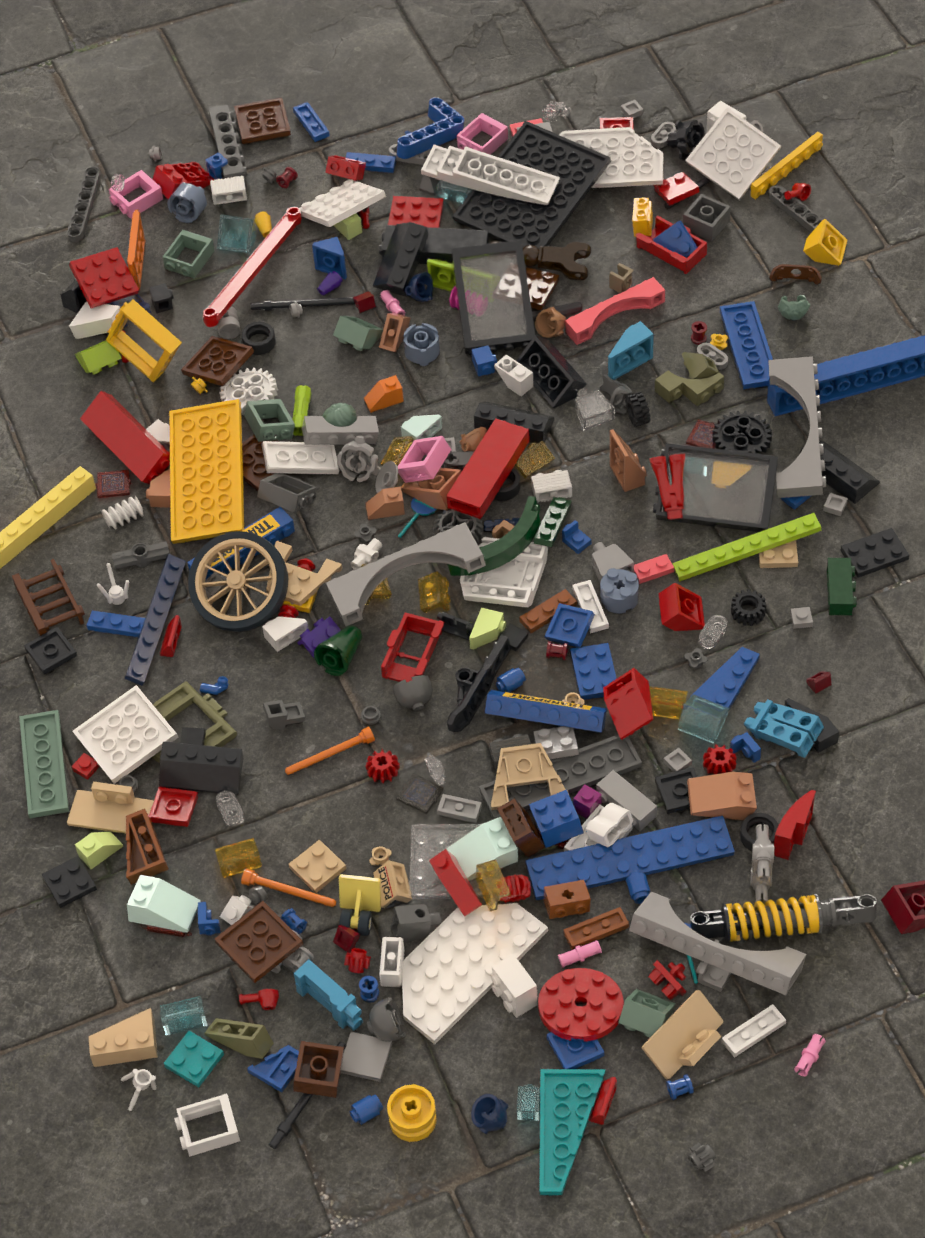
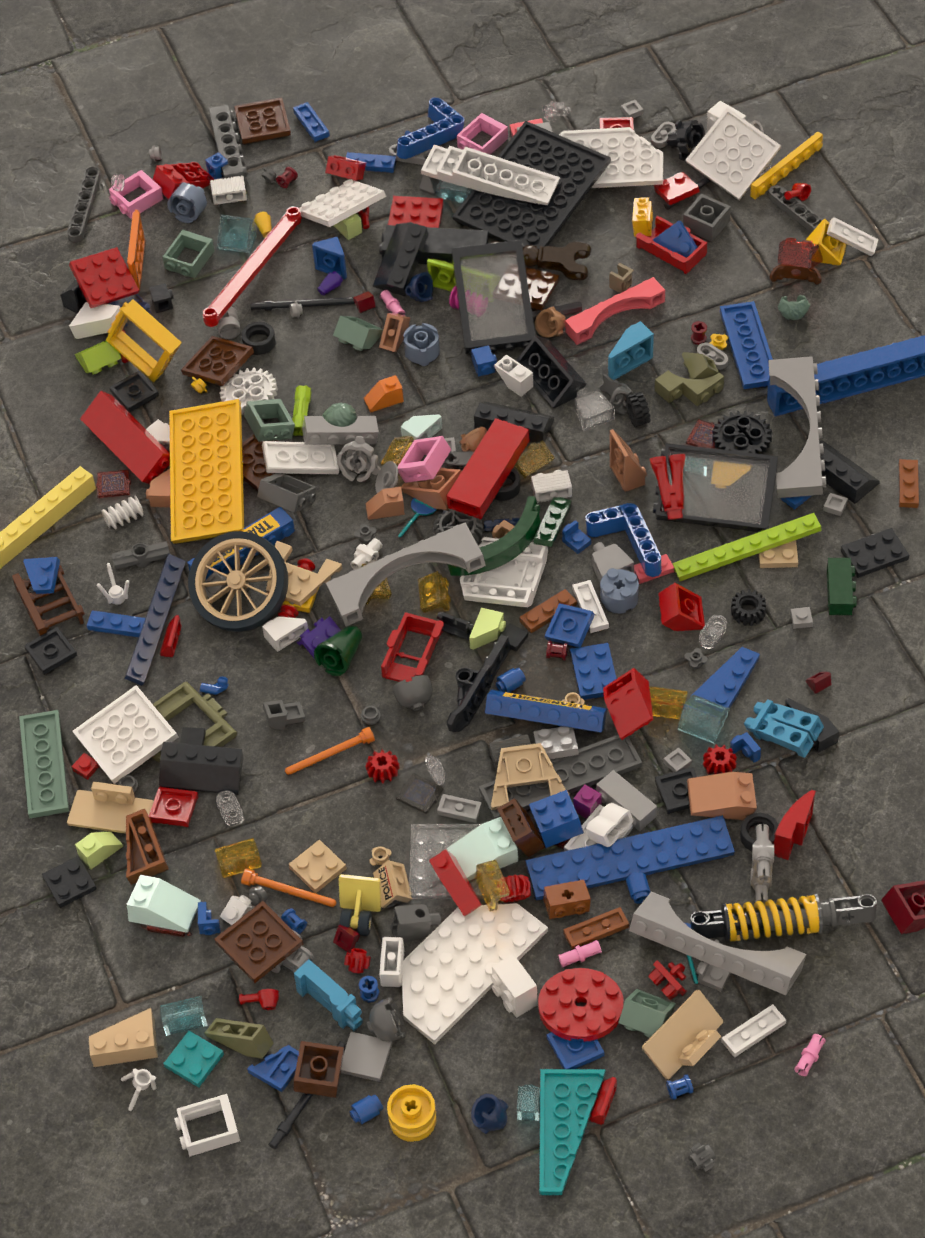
none -> blue wing [23,557,60,594]
none -> black plate [109,370,159,413]
none -> blue beam [585,503,662,577]
none -> clear red slope [778,238,823,268]
none -> white plate [827,217,878,256]
none -> dark orange plate [899,459,919,508]

